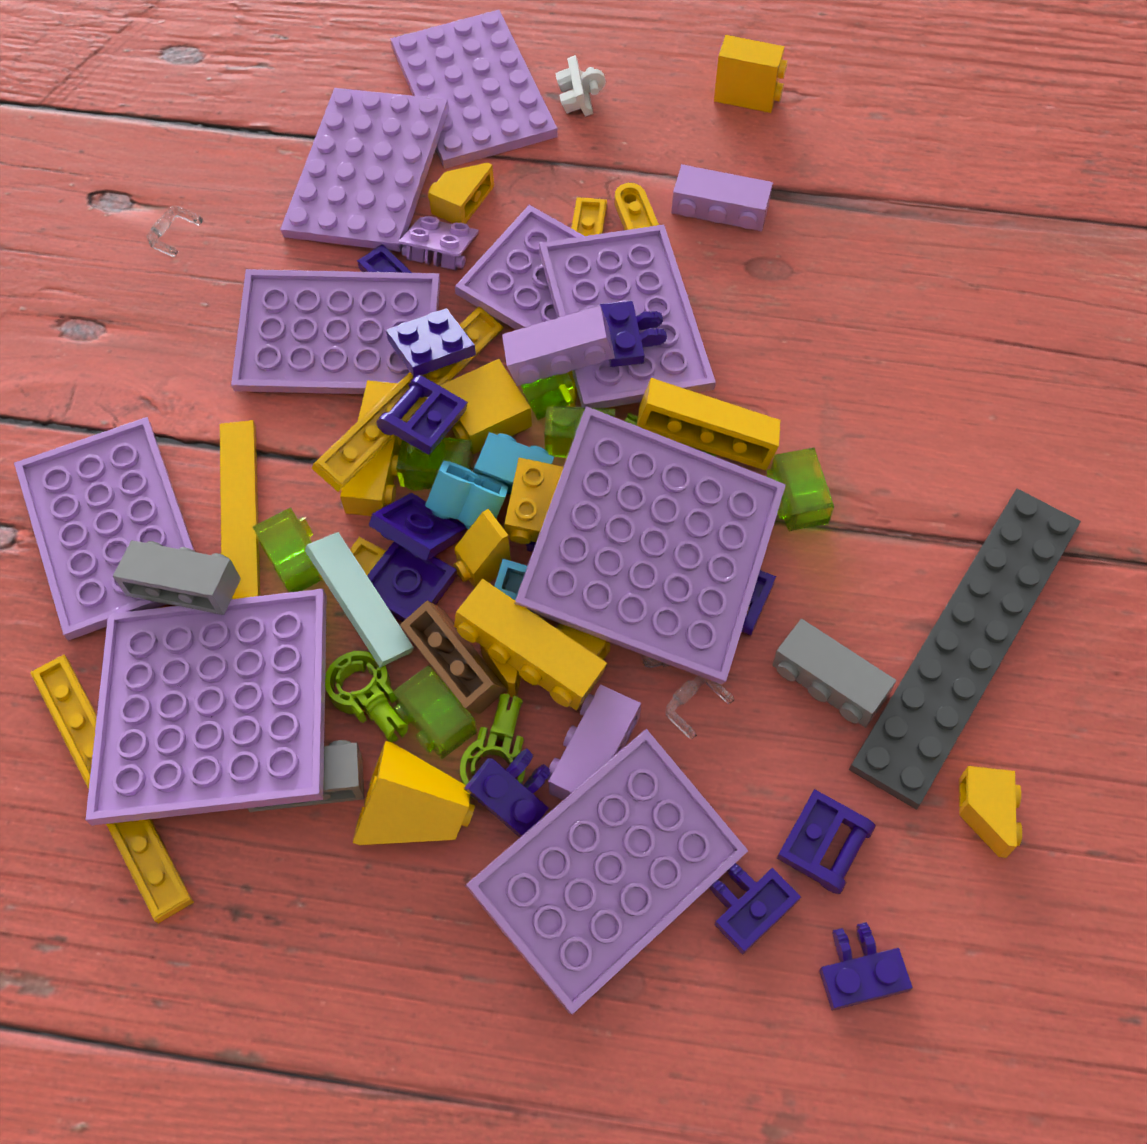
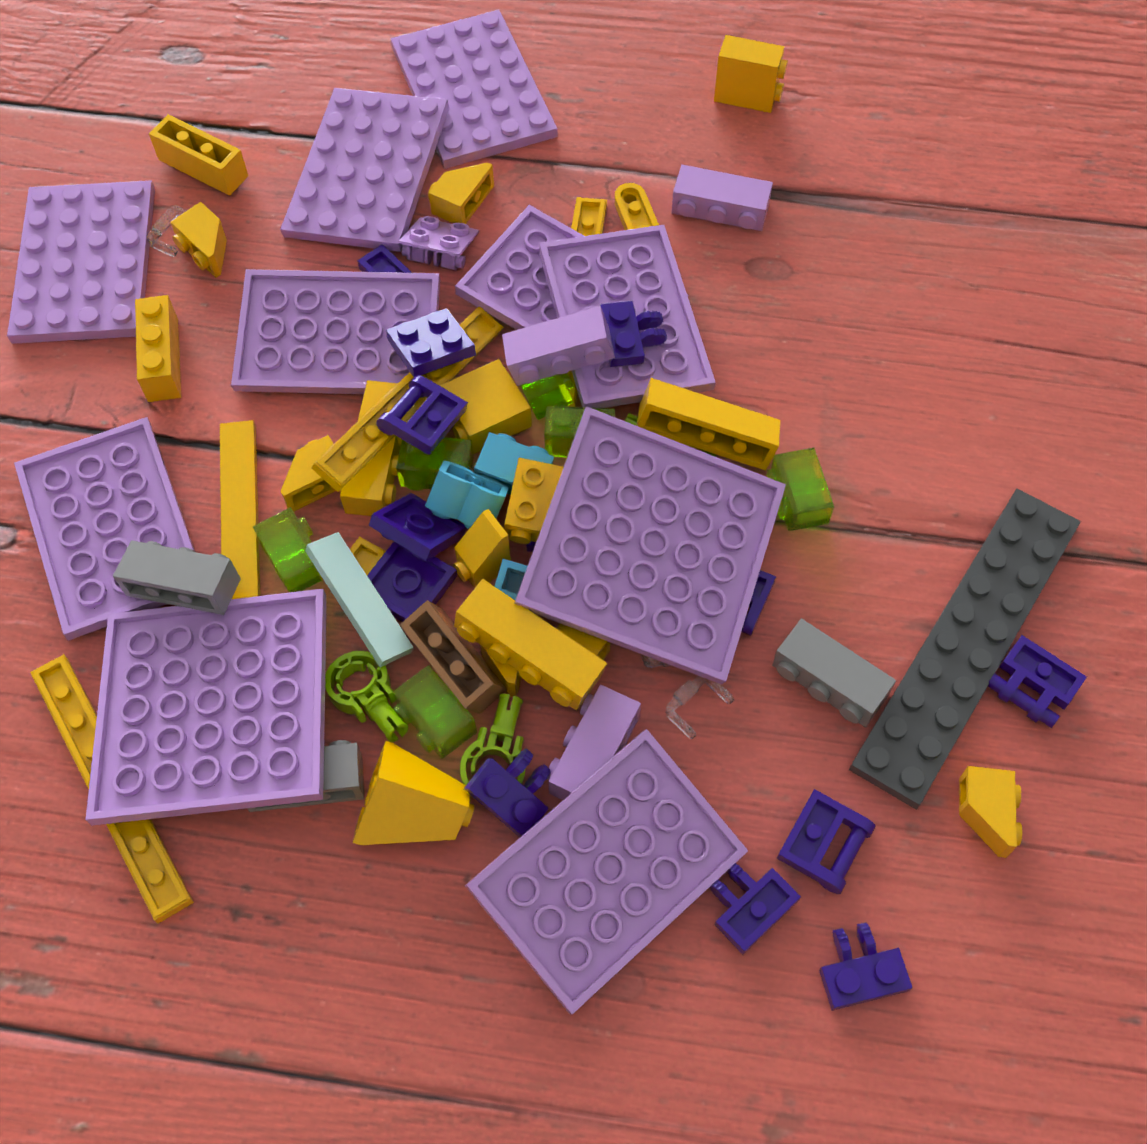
white hips [555,55,606,117] -> none
none -> lavender plate [7,180,155,344]
none -> yellow brick [135,295,181,402]
none -> yellow brick [149,114,249,196]
none -> yellow slope [170,202,227,278]
none -> yellow slope [281,435,336,513]
none -> dark purple plate [988,635,1087,728]

